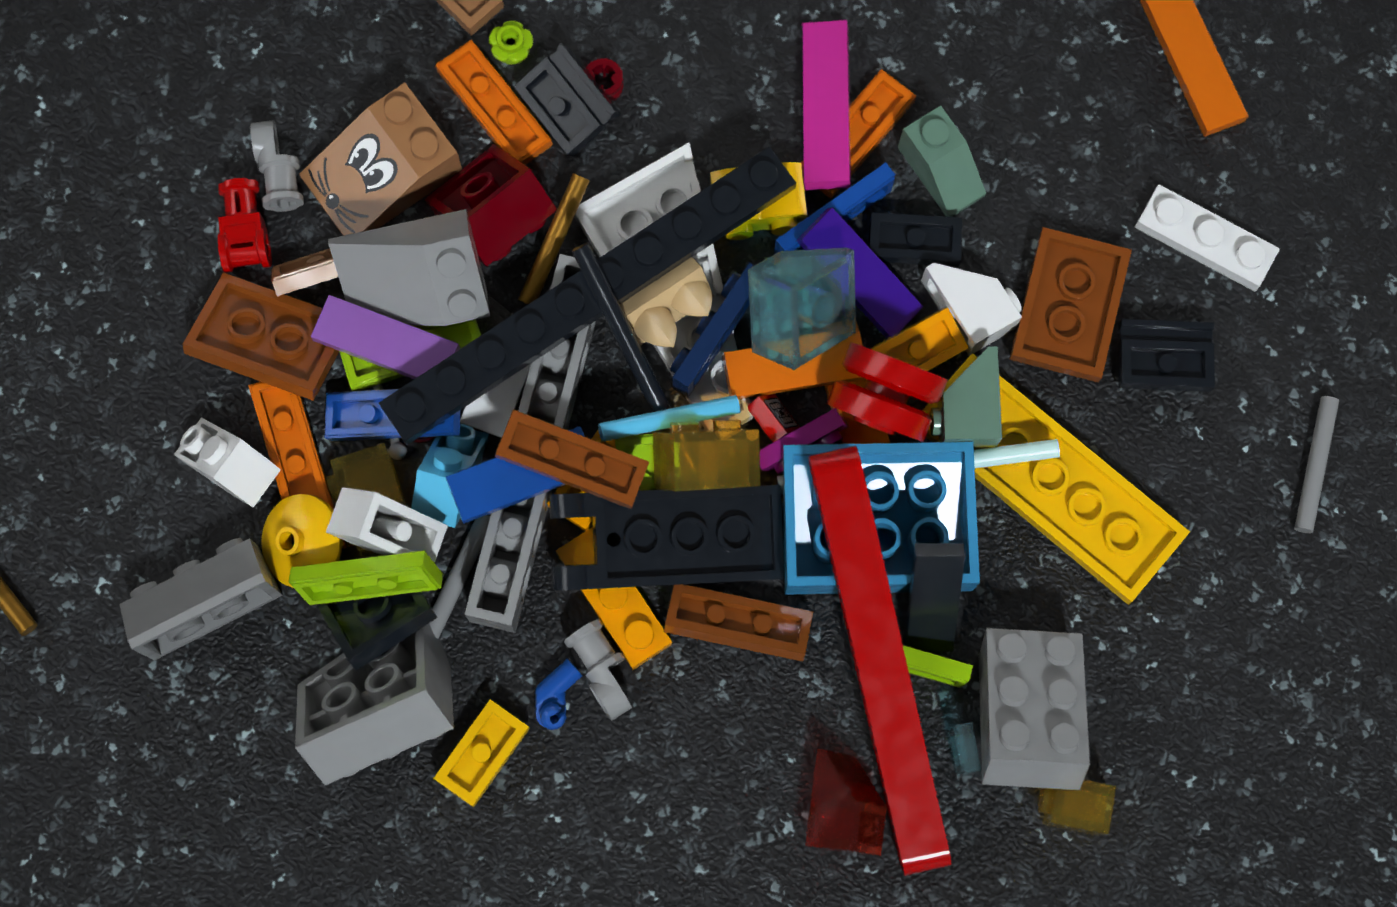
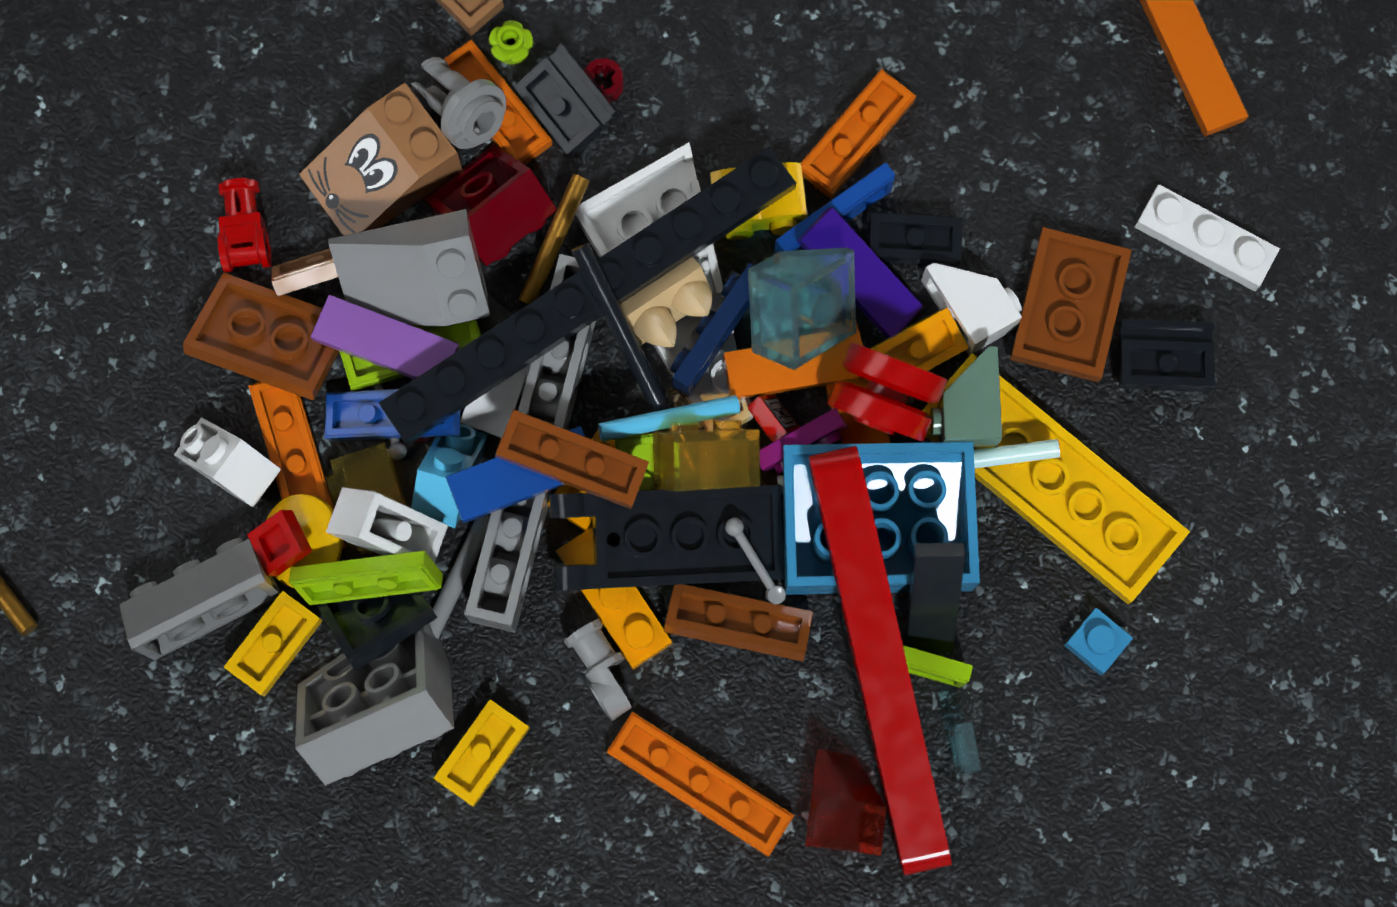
light grey connector [250,120,304,212] -> none
blue arm [535,658,583,730] -> none
dark pink tile [803,20,851,190] -> none
sand green slope [898,106,986,217] -> none
light grey brick [979,628,1090,790] -> none
clear yellow brick [1038,780,1116,836] -> none
light grey bar [1294,396,1339,533] -> none
none -> yellow plate [224,590,323,697]
none -> red plate [247,510,312,576]
none -> light grey piece [411,57,506,149]
none -> orange tile [607,712,794,857]
none -> light grey hinge [725,518,786,604]
none -> dark azure plate [1064,608,1133,676]

